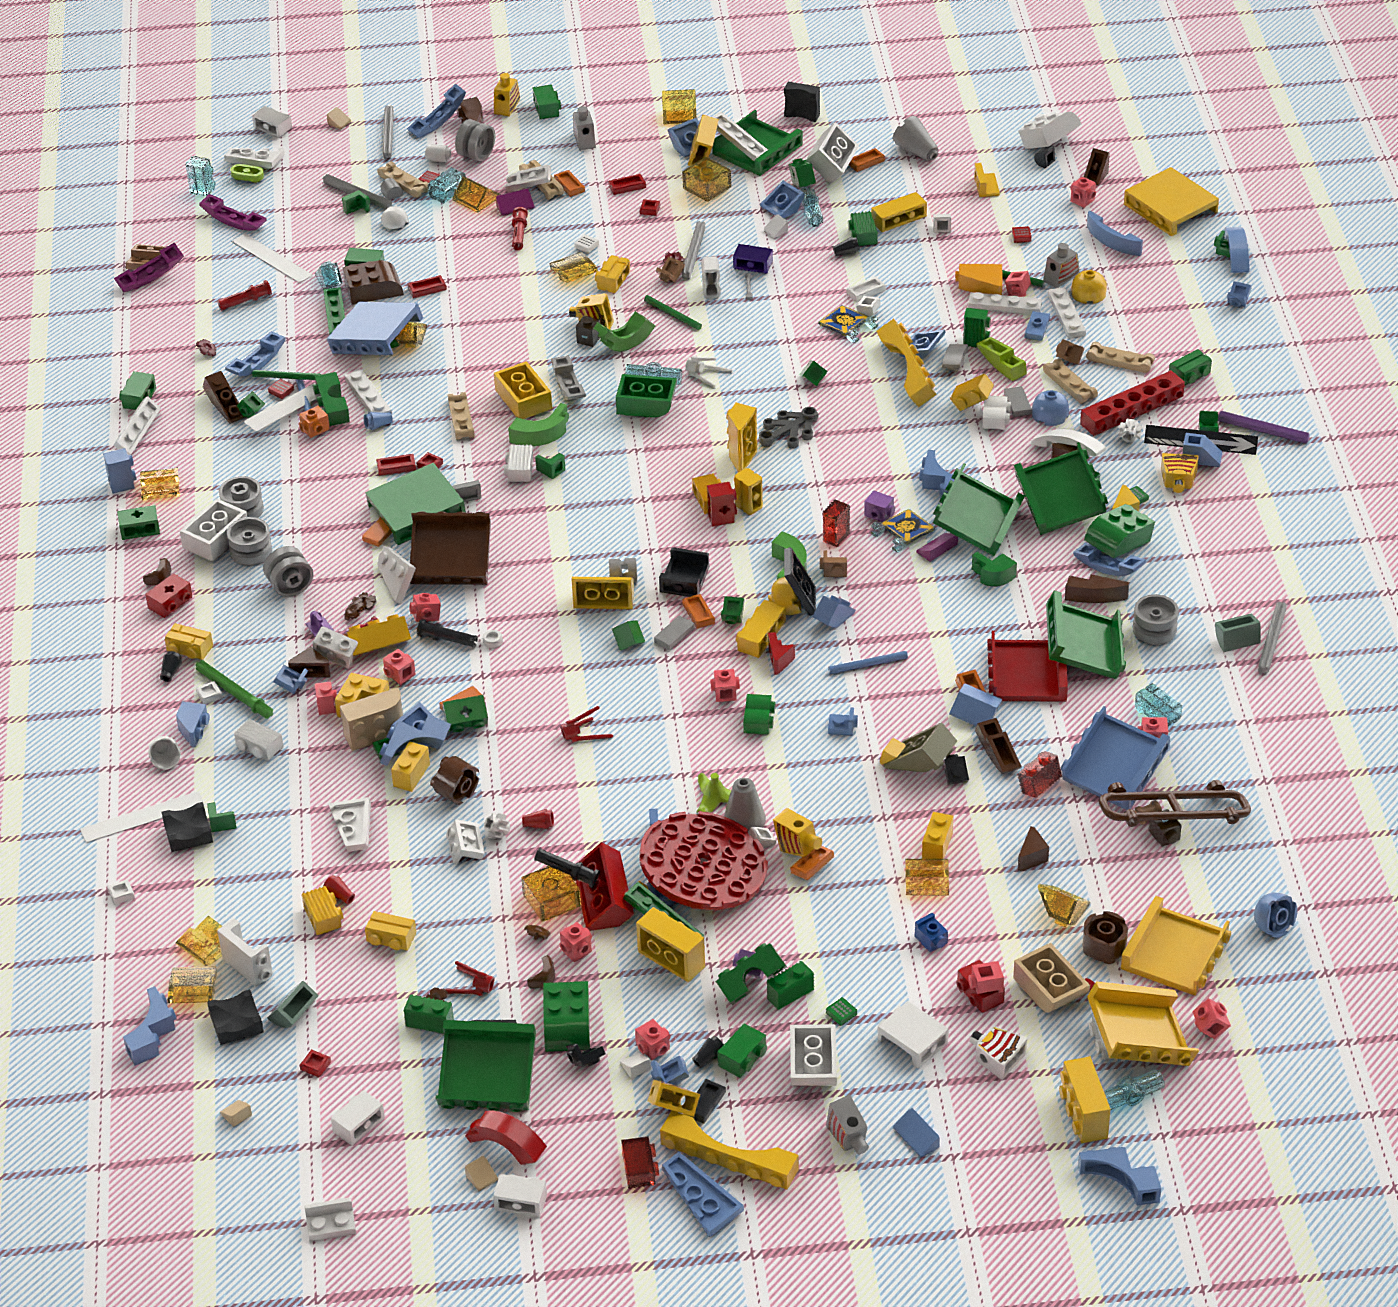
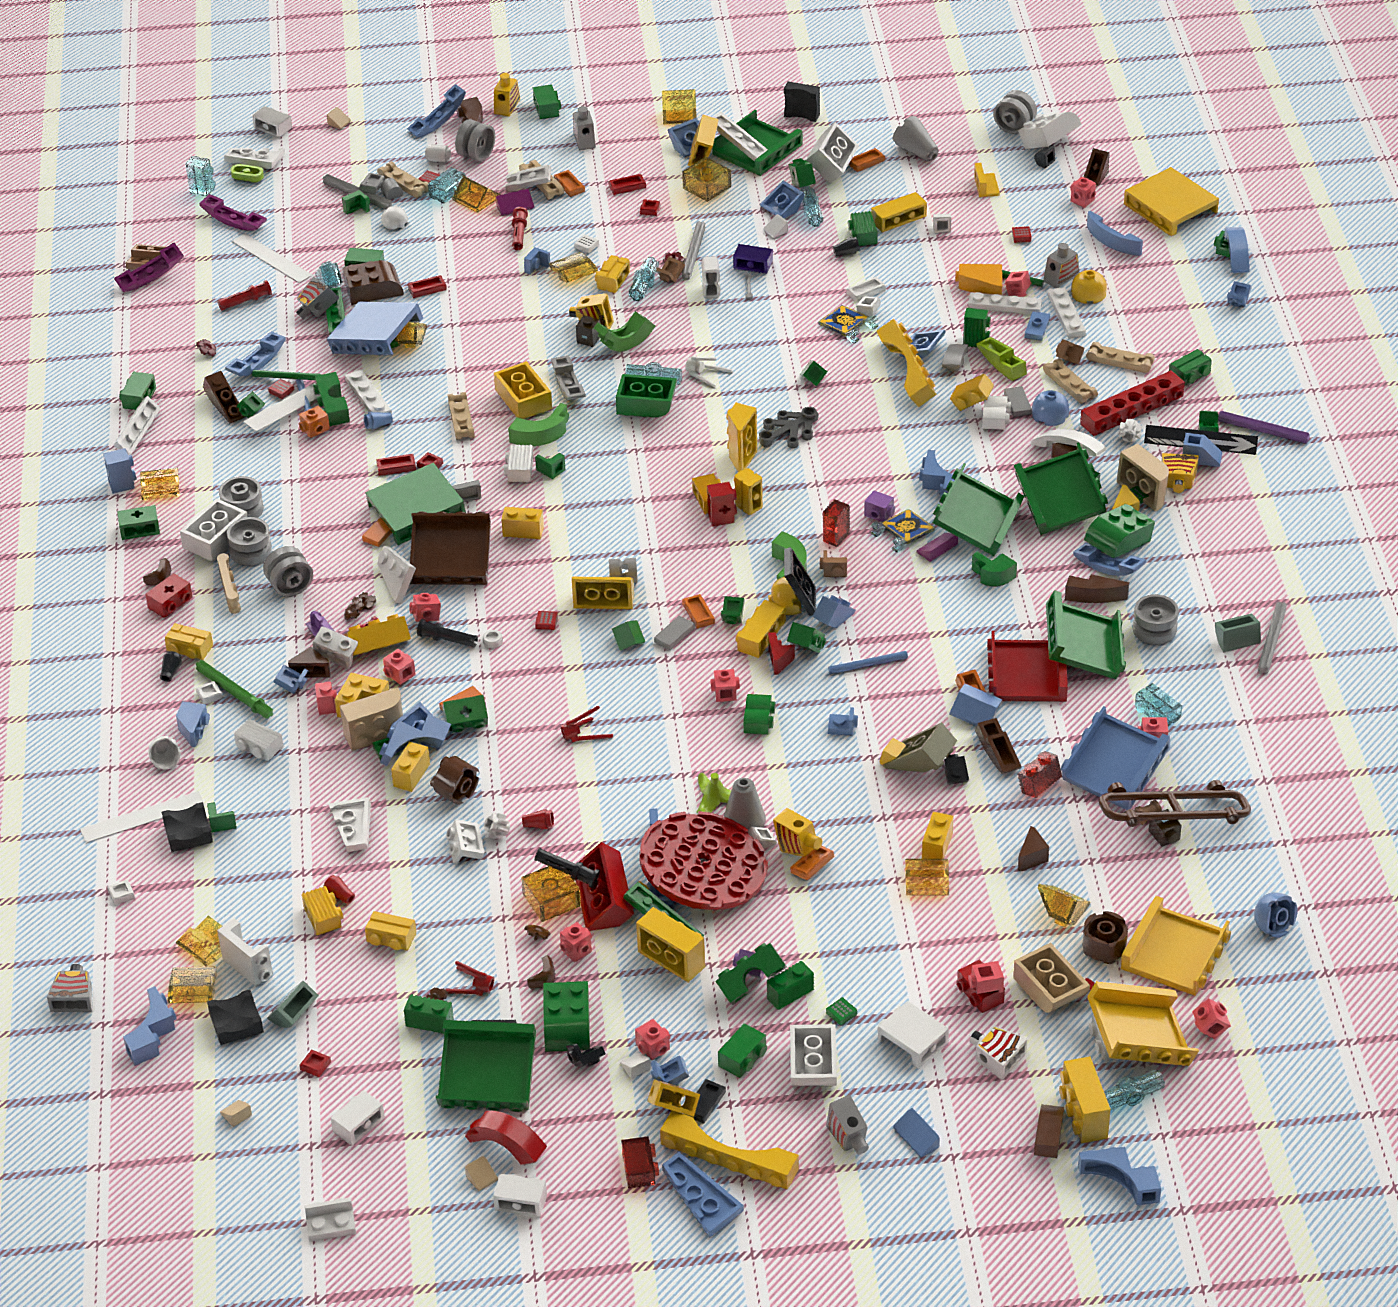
light grey axle [382,105,394,159] -> none
green bar [644,295,702,330] -> none
black panel [659,547,710,597] -> none
black cone [692,1036,724,1068] -> none
blue brick [914,912,948,953] -> none
none -> light grey torso [47,964,93,1012]
none -> tan plate [217,553,241,614]
none -> light grey torso [296,277,339,320]
none -> light grey tile [359,173,385,194]
none -> yellow brick [501,507,544,539]
none -> medium blue bracket [524,247,550,275]
none -> red tile [535,611,558,630]
none -> clear light blue piece [629,257,659,302]
none -> green brick [787,622,826,653]
none -> light grey wheel [993,90,1037,134]
none -> reddish brown slope [1034,1104,1064,1158]
none -> tan brick [1116,444,1169,511]

